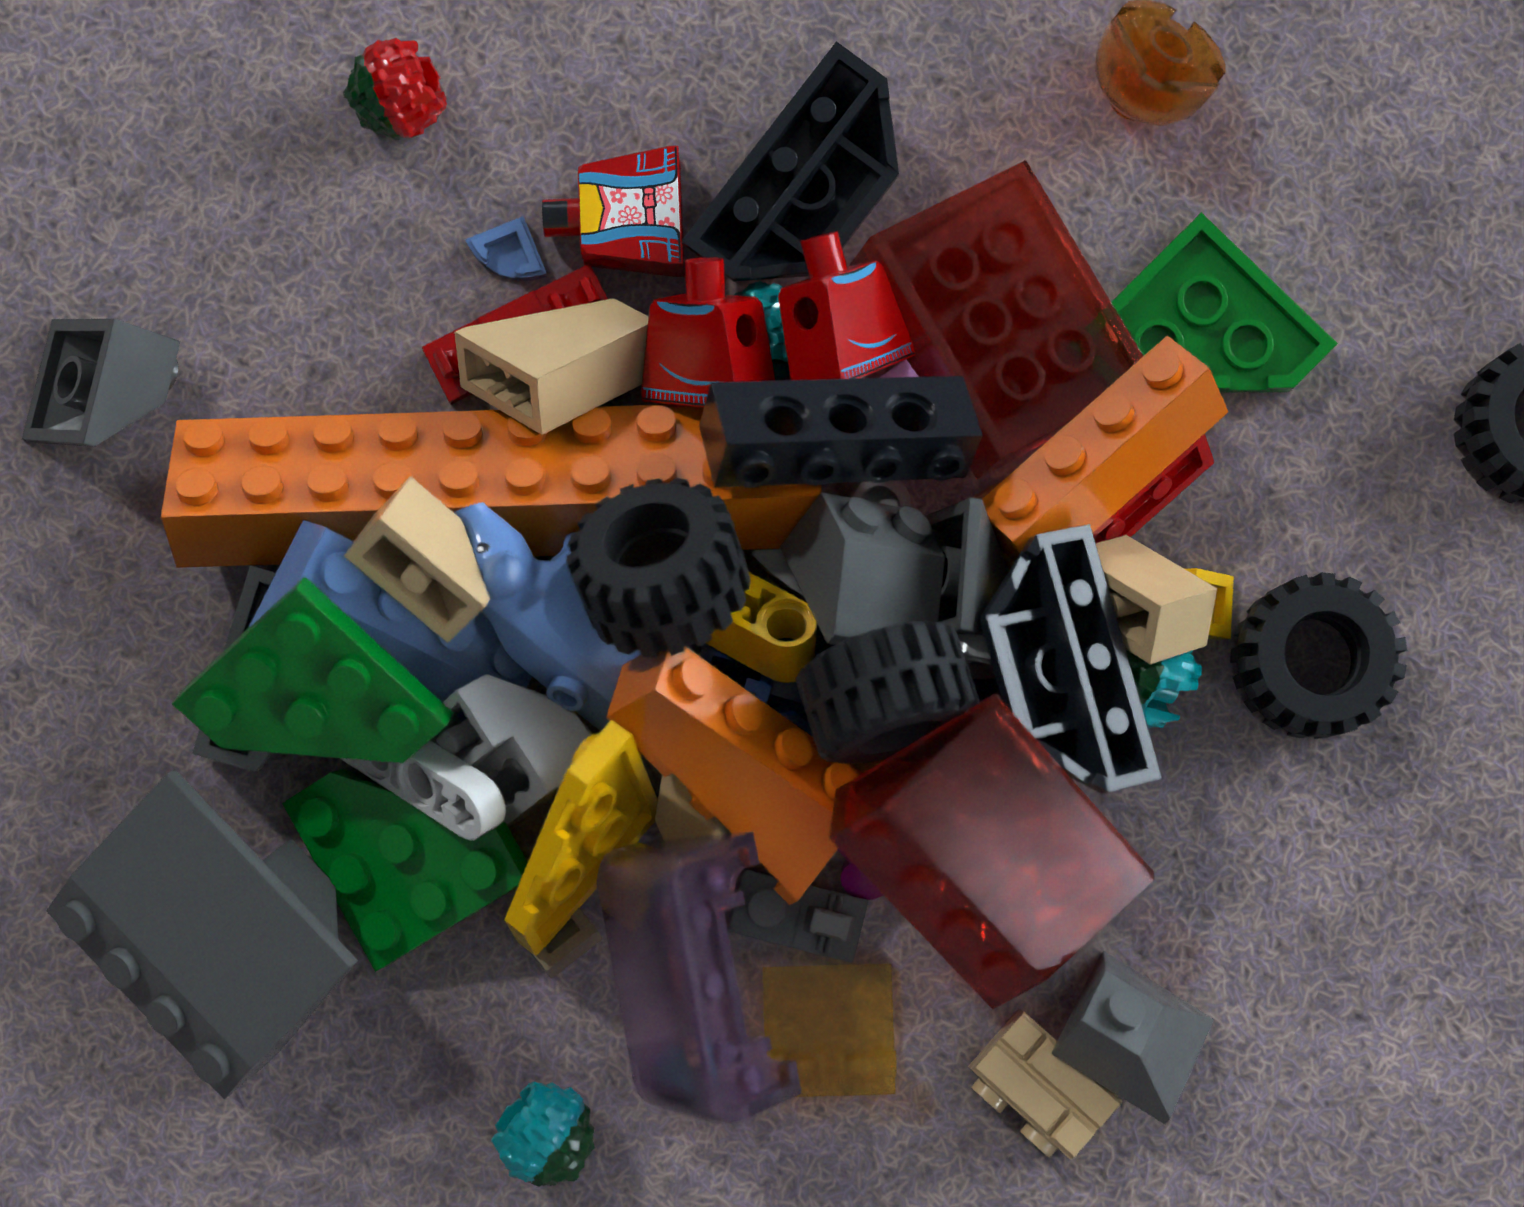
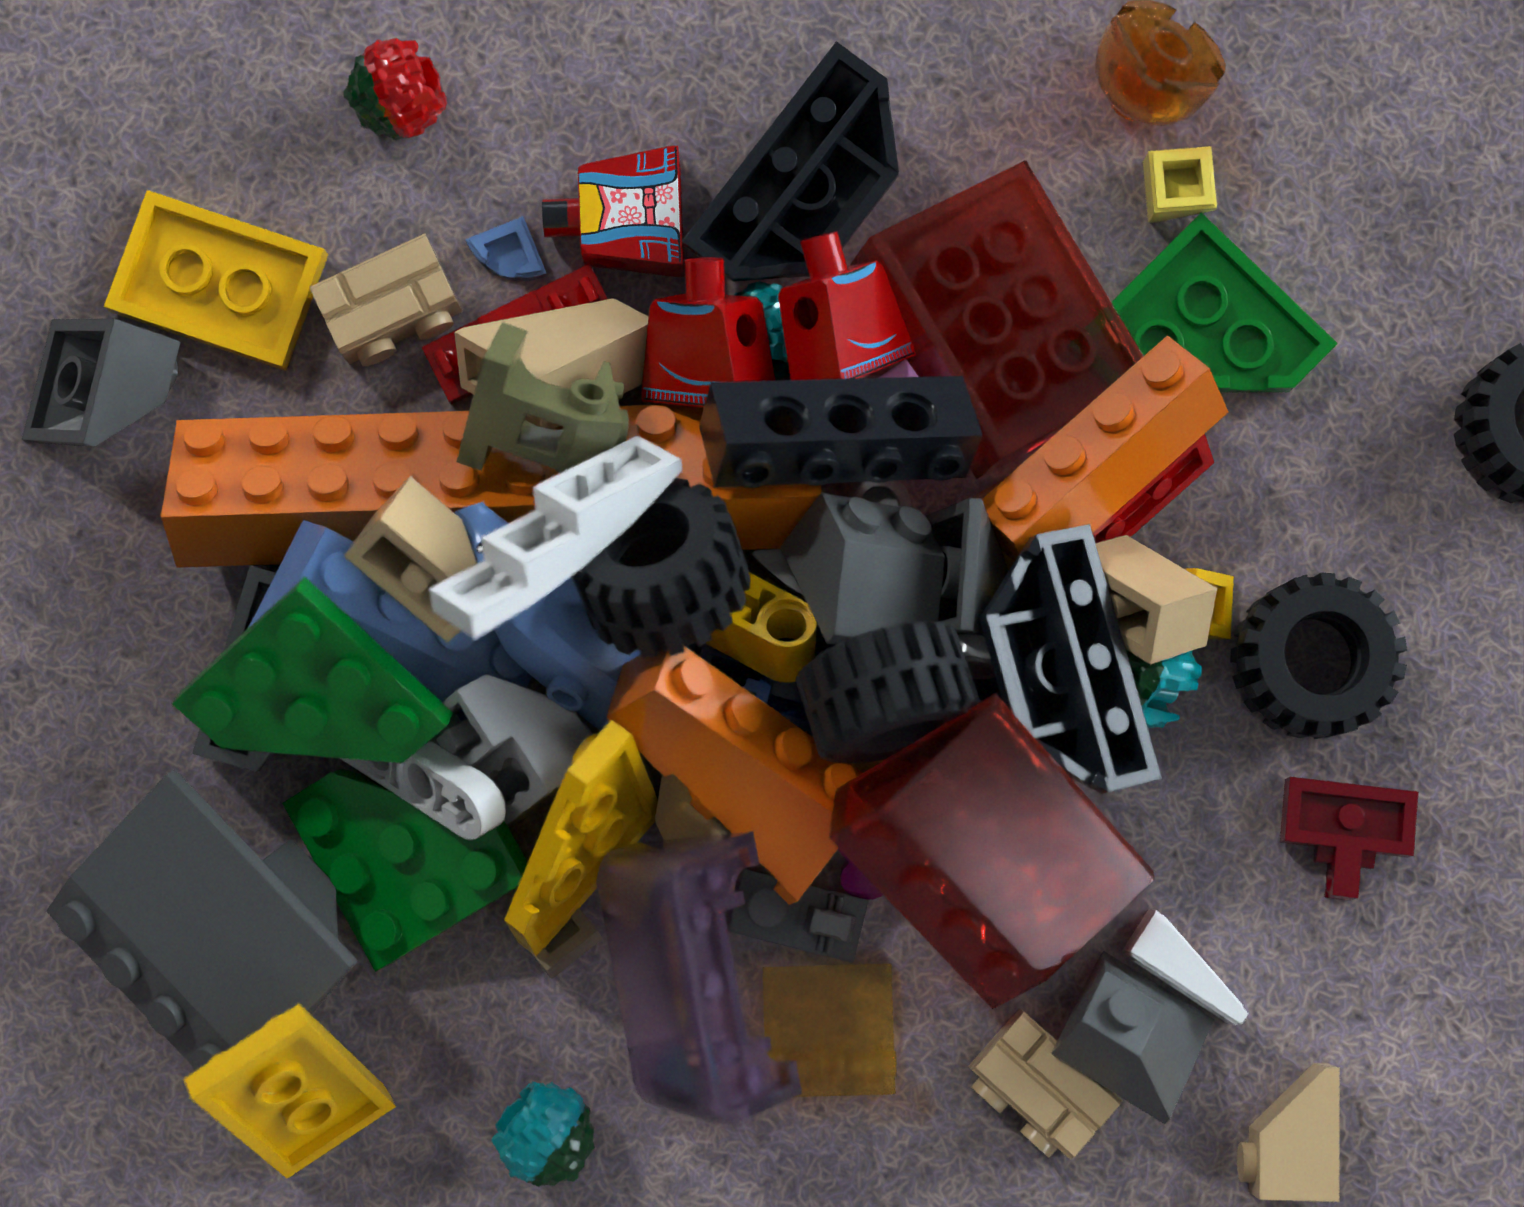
none -> yellow plate [104,190,328,371]
none -> yellow plate [184,1004,396,1179]
none -> tan brick [310,234,463,366]
none -> white slope [429,436,682,639]
none -> olive tile [456,322,629,473]
none -> white slope [1122,909,1248,1025]
none -> light yellow slope [1143,146,1217,223]
none -> tan slope [1237,1063,1340,1202]
none -> dark red hinge [1280,777,1419,900]

